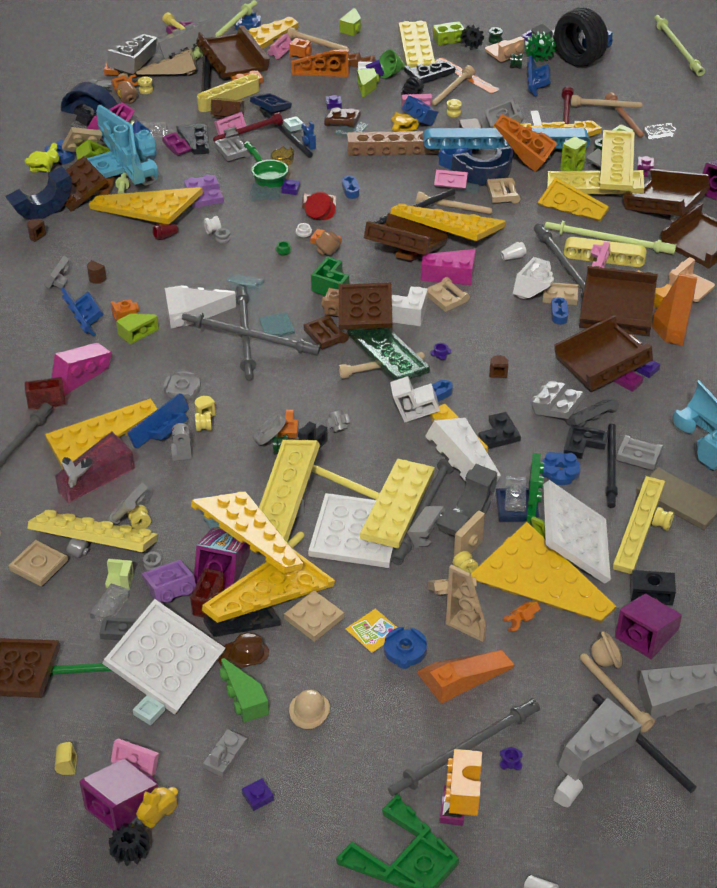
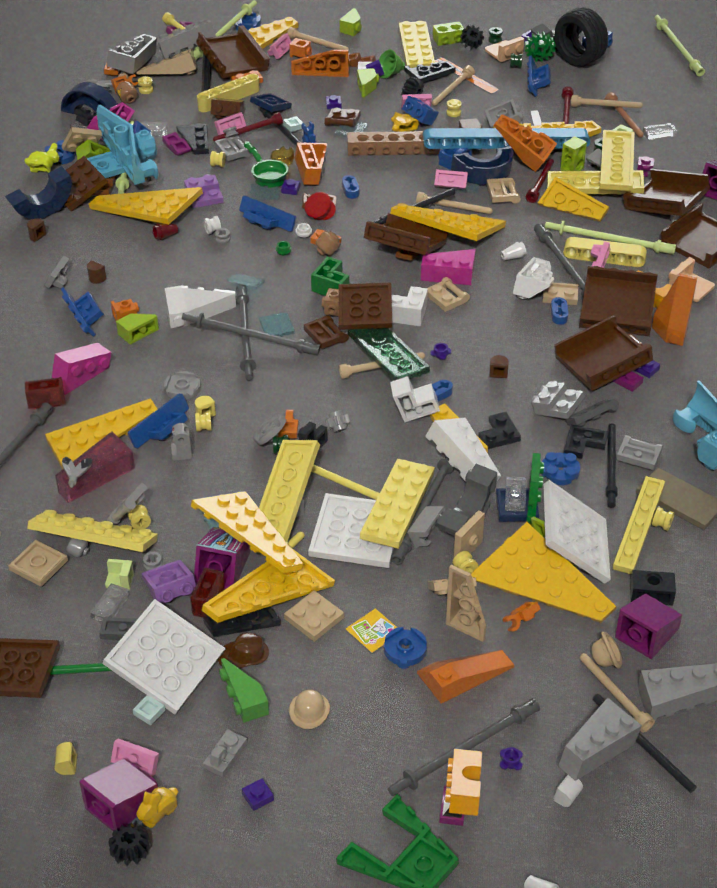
none -> light yellow wheel [210,151,226,167]
none -> blue bracket [239,196,296,232]
none -> orange wedge [295,143,327,185]
none -> dark red piece [525,159,554,203]

